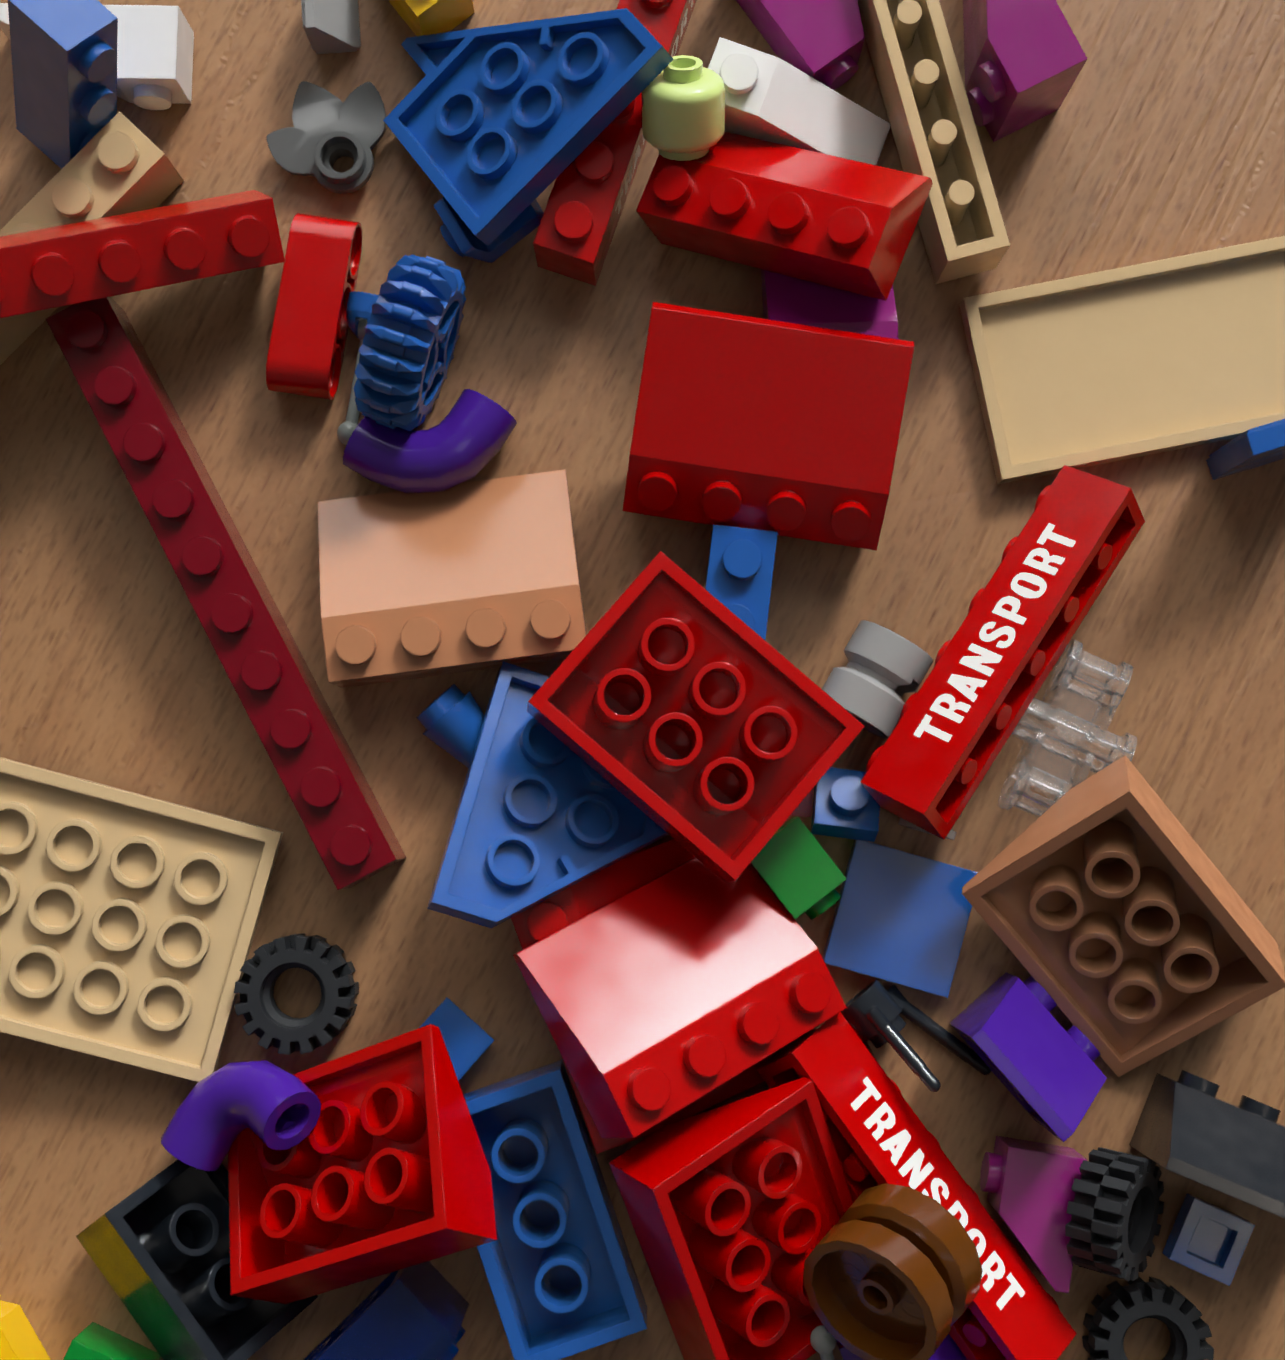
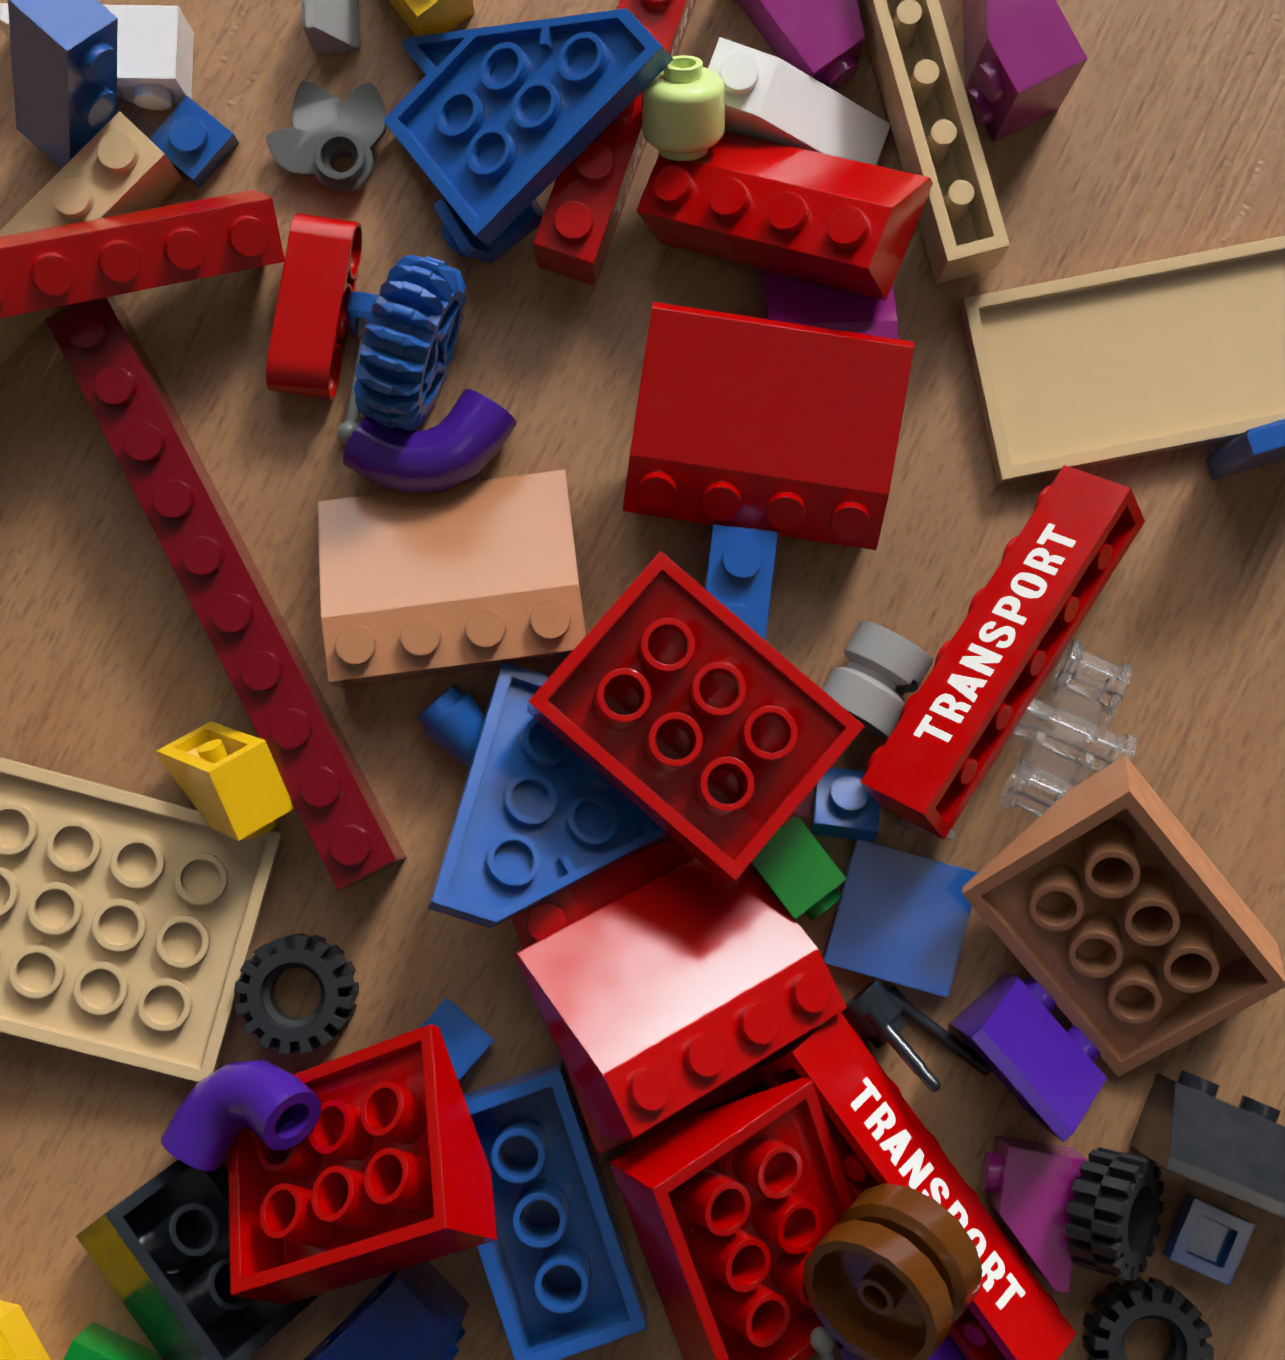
none -> blue plate [149,96,239,188]
none -> yellow slope [156,721,295,841]

